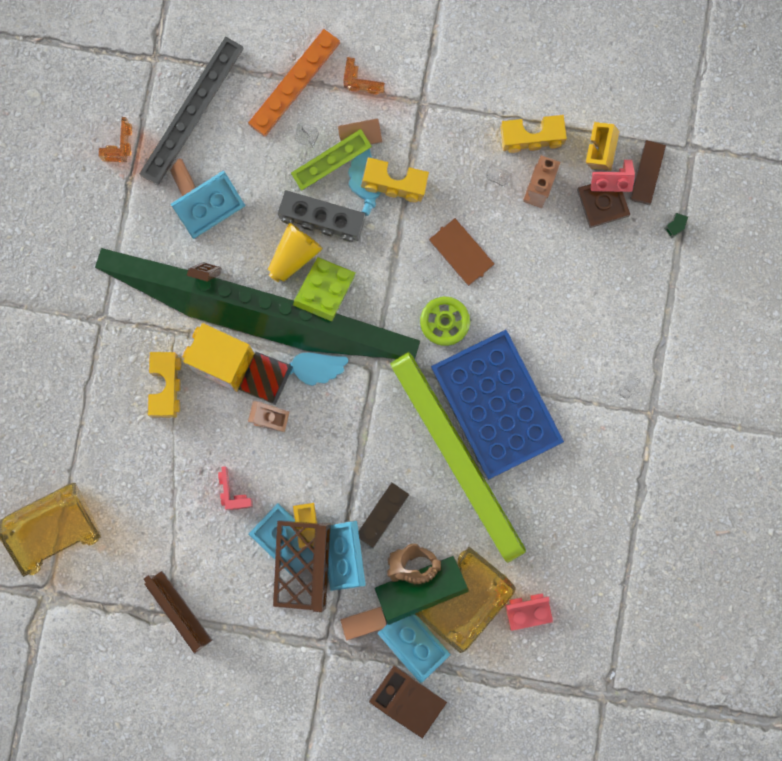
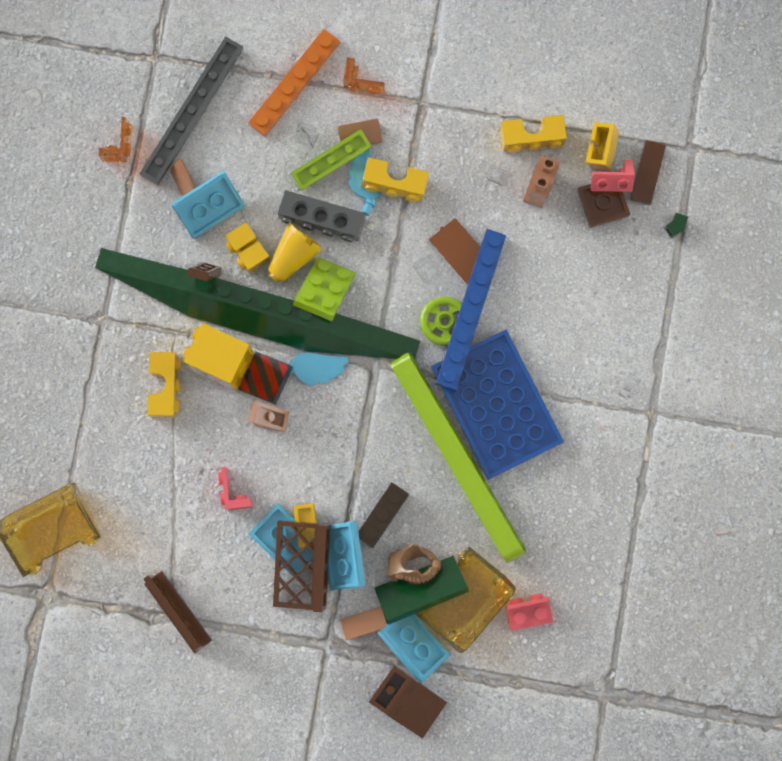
none -> yellow piece [225,222,271,274]
none -> blue plate [435,229,506,391]

